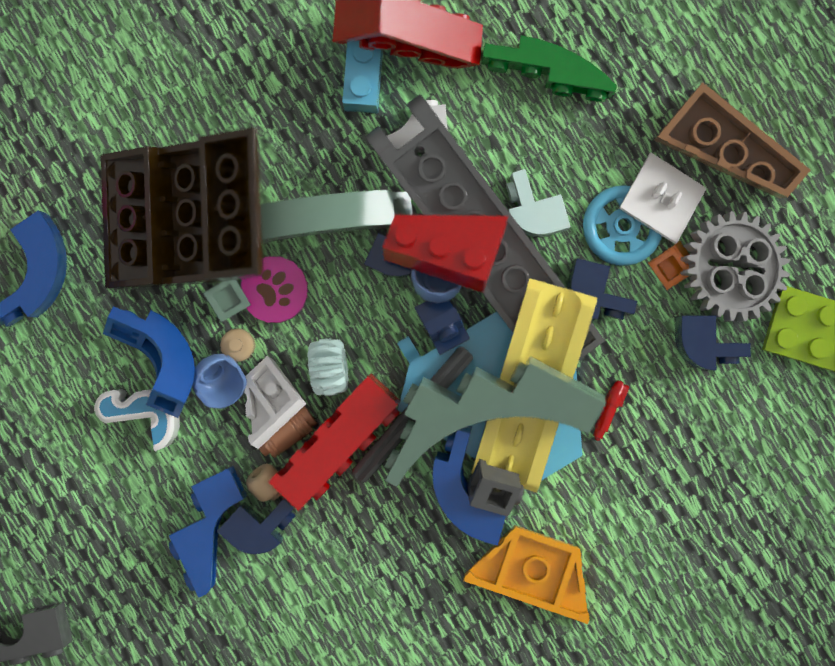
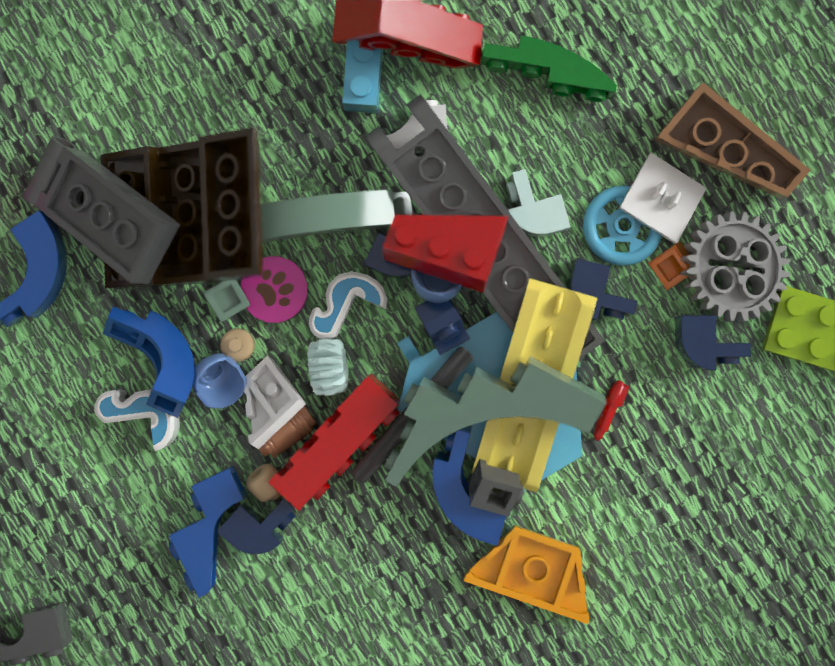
none -> dark grey hinge [23,136,180,284]
none -> animal [309,271,388,339]

